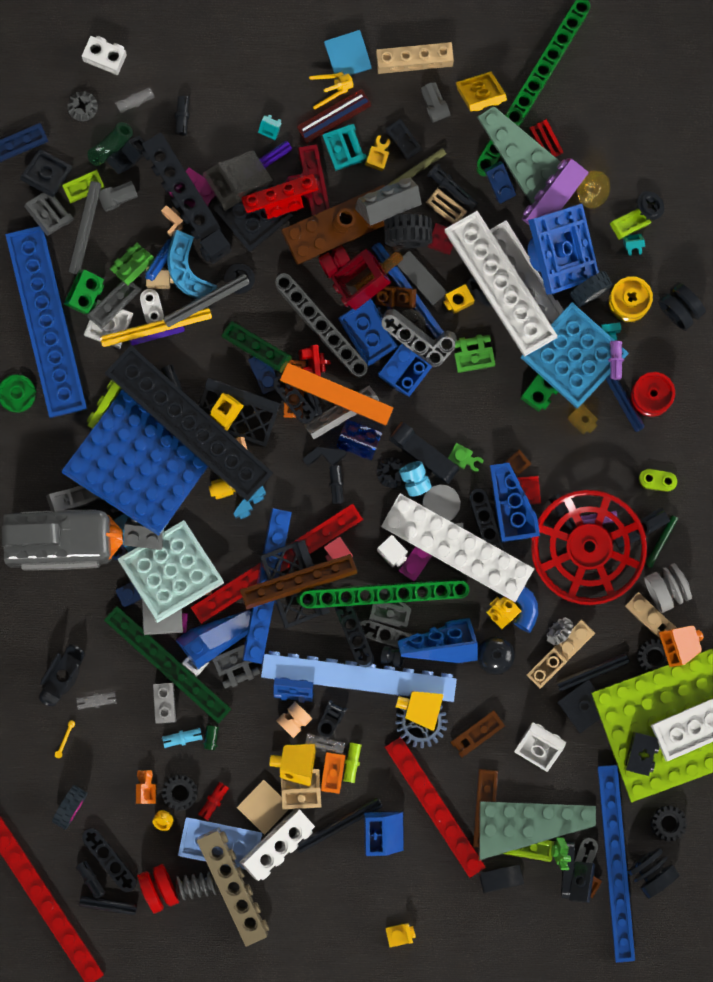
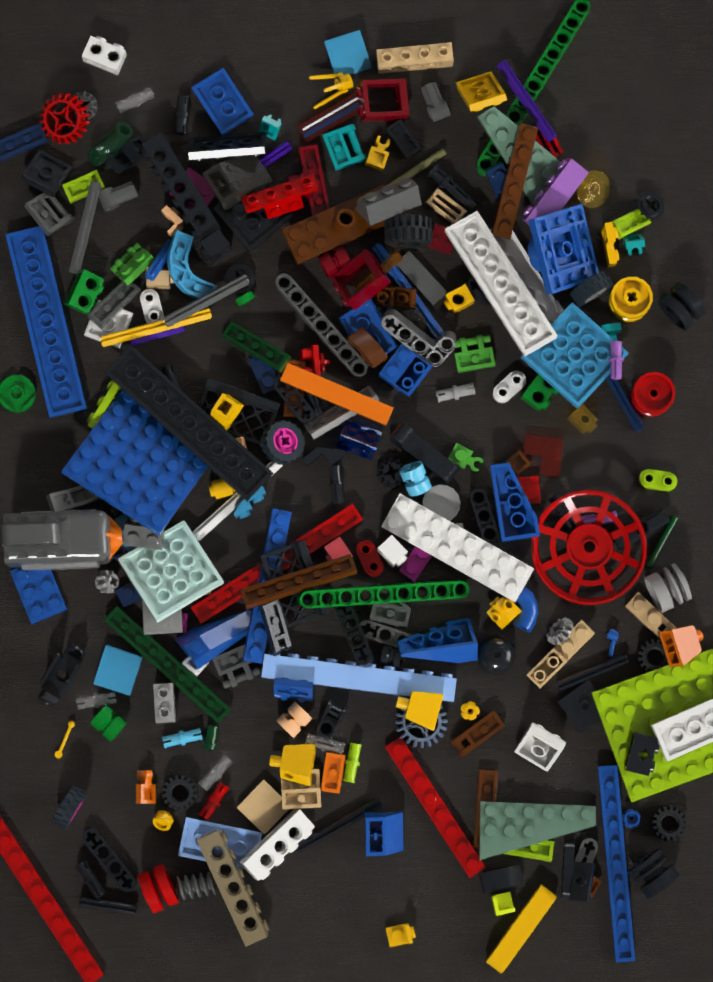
bright green plate [551,837,571,870] -> none
none -> blue plate [10,567,68,624]
none -> red gear [39,93,90,144]
none -> green wheel [90,705,127,742]
none -> dark azure slope [93,645,143,696]
none -> light grey gear [95,570,119,593]
none -> black plate [188,132,266,161]
none -> blue plate [191,68,254,135]
none -> white axle [192,462,283,541]
none -> clear pin [198,754,233,792]
none -> green tile [235,291,255,306]
none -> plate [259,599,292,656]
none -> black wheel [260,420,305,465]
none -> reddish brown slope [348,327,388,368]
none -> dark red window [356,79,410,122]
none -> red plate [356,540,383,577]
none -> light grey pin [436,383,475,403]
none -> yellow plate [461,701,480,720]
none -> yellow beam [486,884,557,974]
none -> reddish brown plate [491,123,538,239]
none -> neon yellow panel [491,891,515,916]
none -> white plate [493,371,526,403]
none -> dark purple axle [497,60,557,142]
none -> clear red tile [523,435,563,477]
none -> yellow plate [601,222,619,268]
none -> blue hand [606,629,619,657]
none -> blue plate [622,809,641,828]

